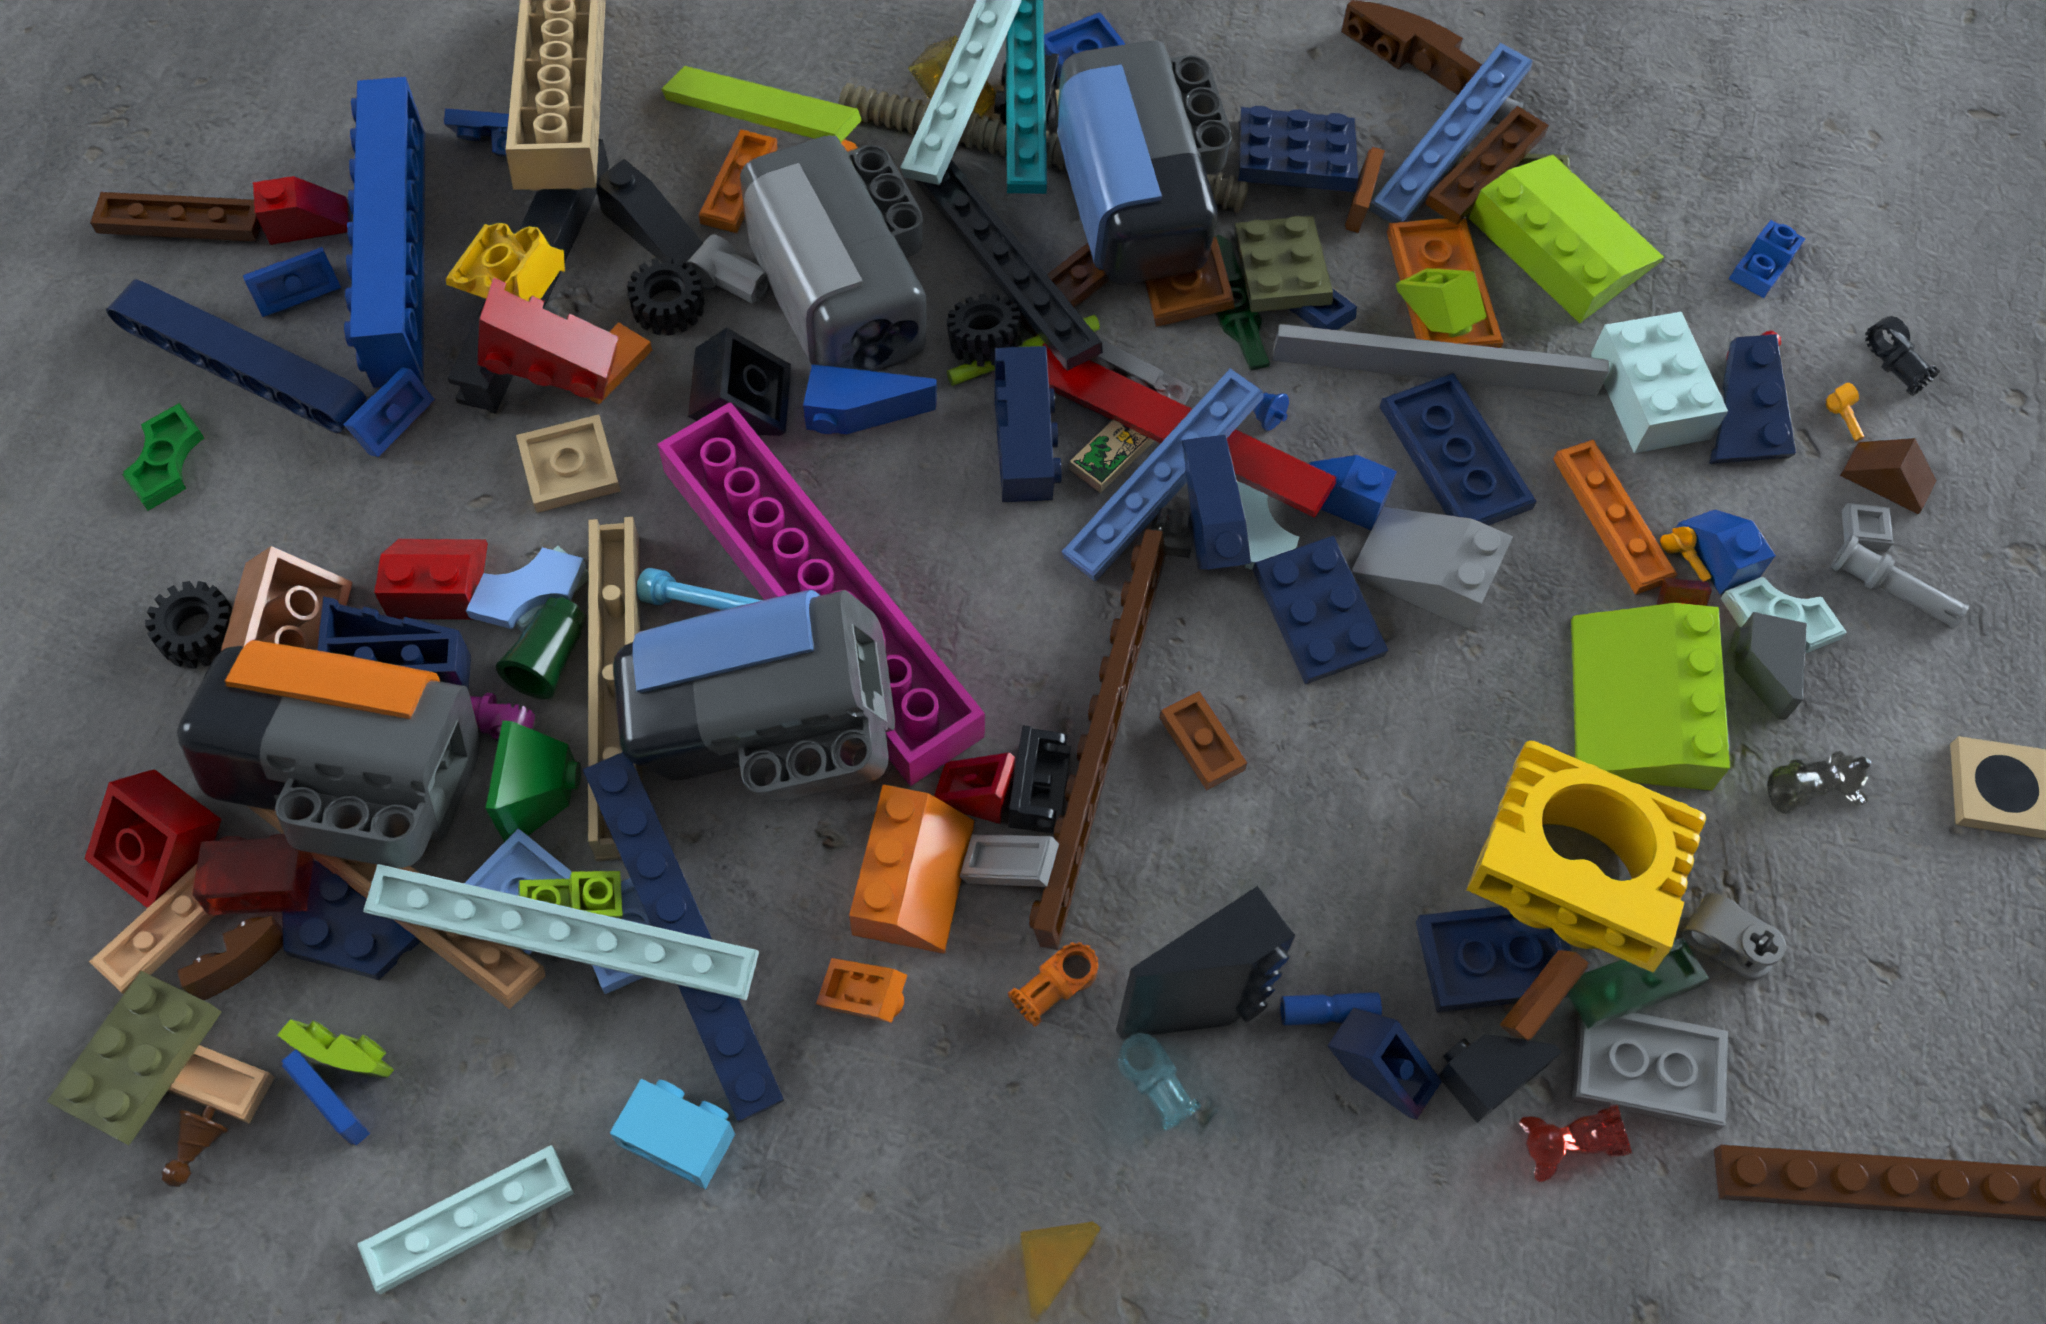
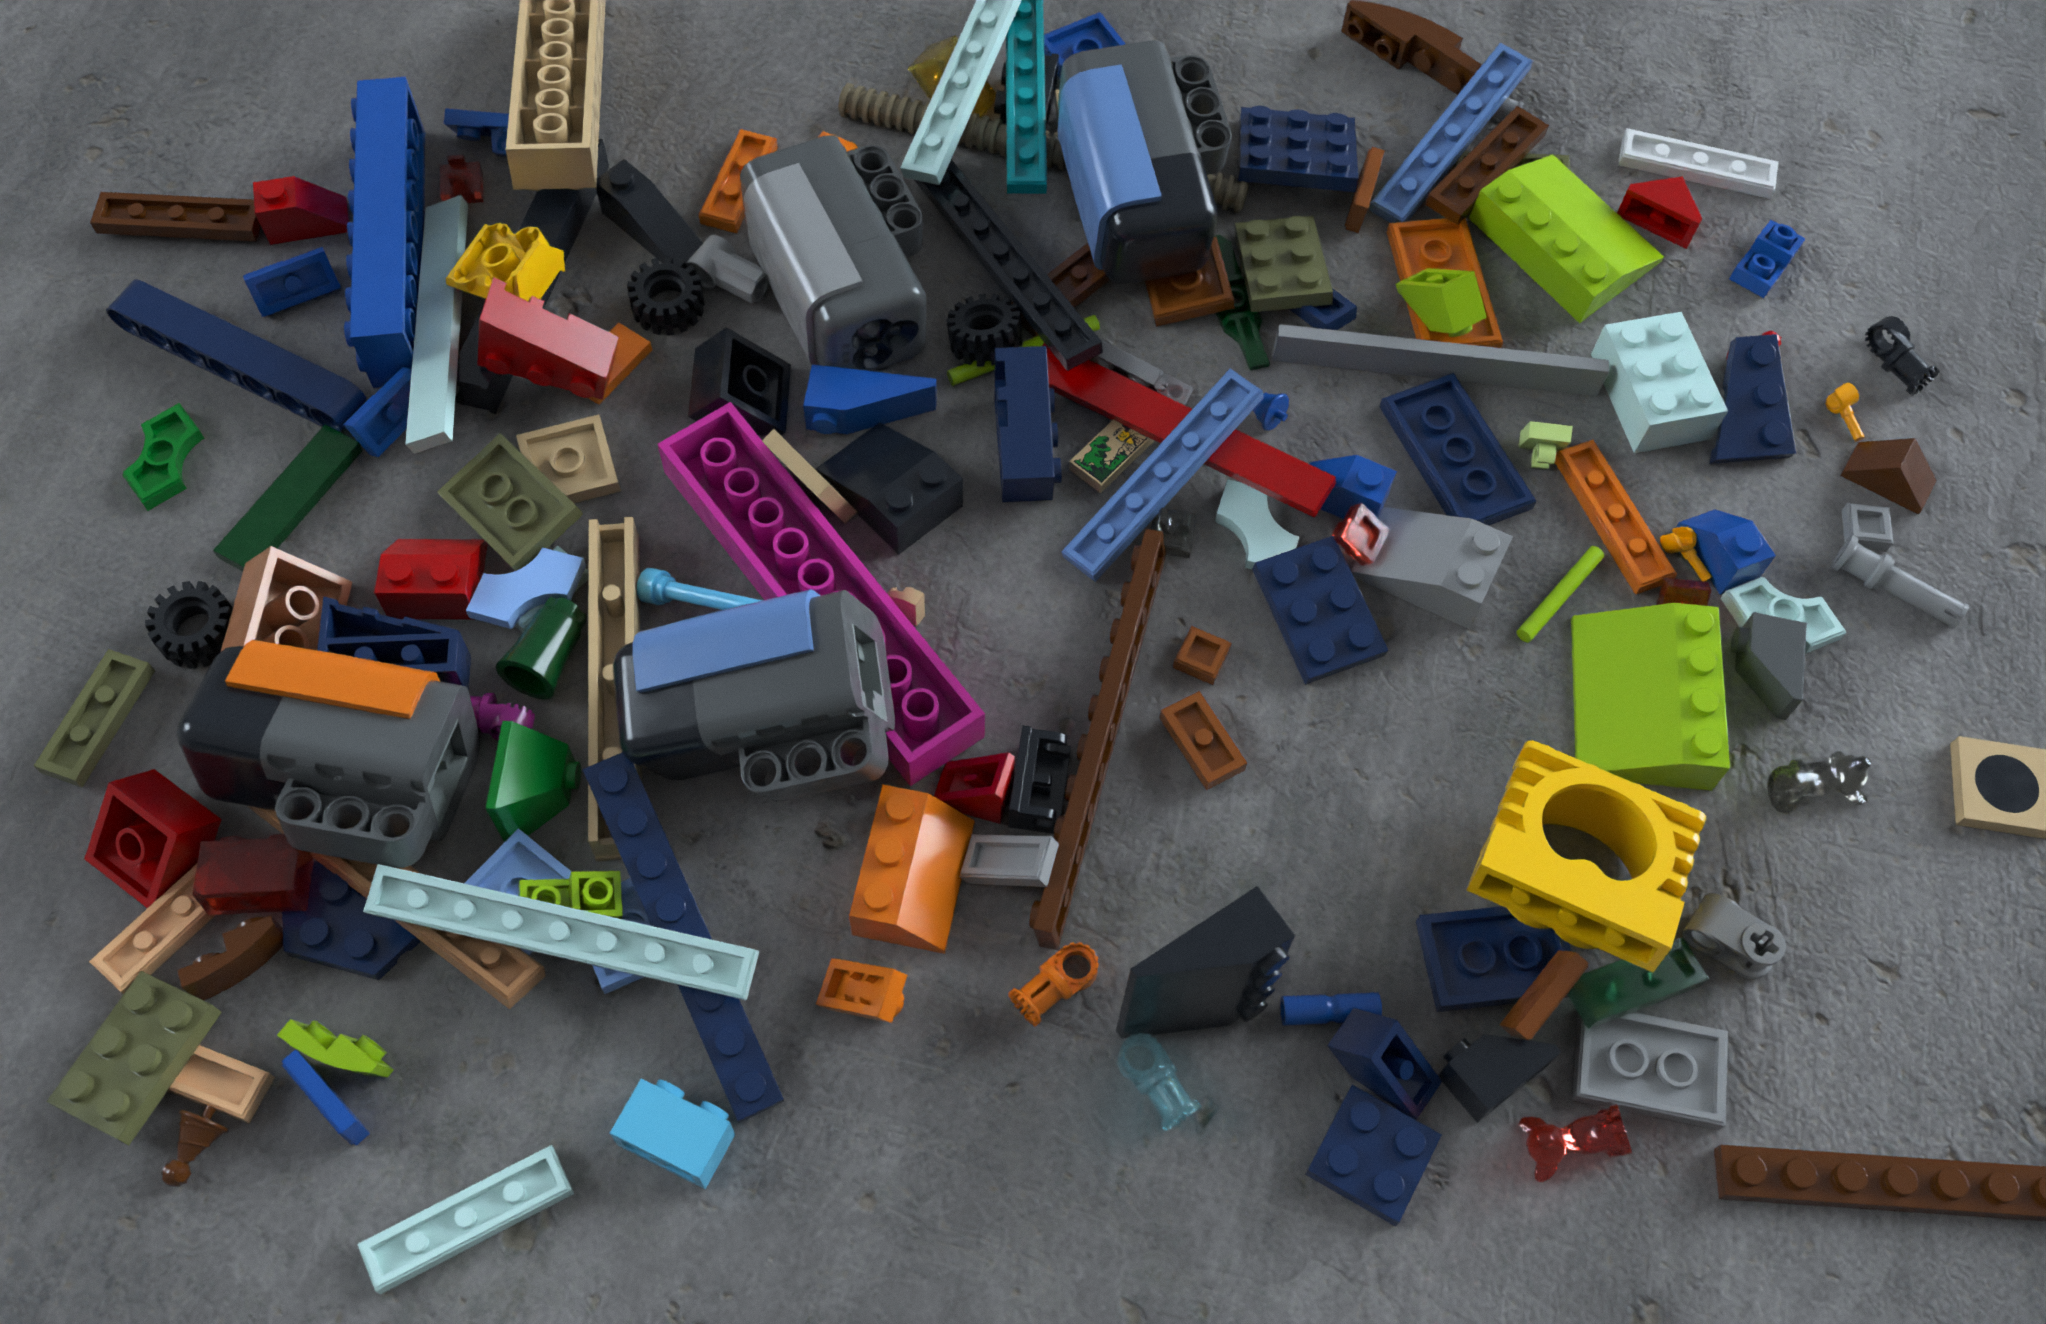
lime tile [661,66,862,142] -> none
clear yellow slope [1019,1221,1101,1323] -> none
dark blue slope [1182,434,1251,570] -> none
none -> olive plate [33,649,155,788]
none -> dark green tile [213,425,363,572]
none -> light aqua tile [405,195,468,453]
none -> olive plate [437,433,583,571]
none -> clear red tile [440,154,483,204]
none -> tan tile [762,429,857,524]
none -> black slope [815,422,963,555]
none -> tan tile [887,587,925,627]
none -> dark orange tile [1173,626,1232,685]
none -> dark blue plate [1305,1084,1442,1227]
none -> clear red tile [1331,503,1390,566]
none -> lime bar [1516,546,1604,643]
none -> yellowish green tile [1519,421,1573,469]
none -> red slope [1617,176,1703,249]
none -> white tile [1618,128,1778,199]

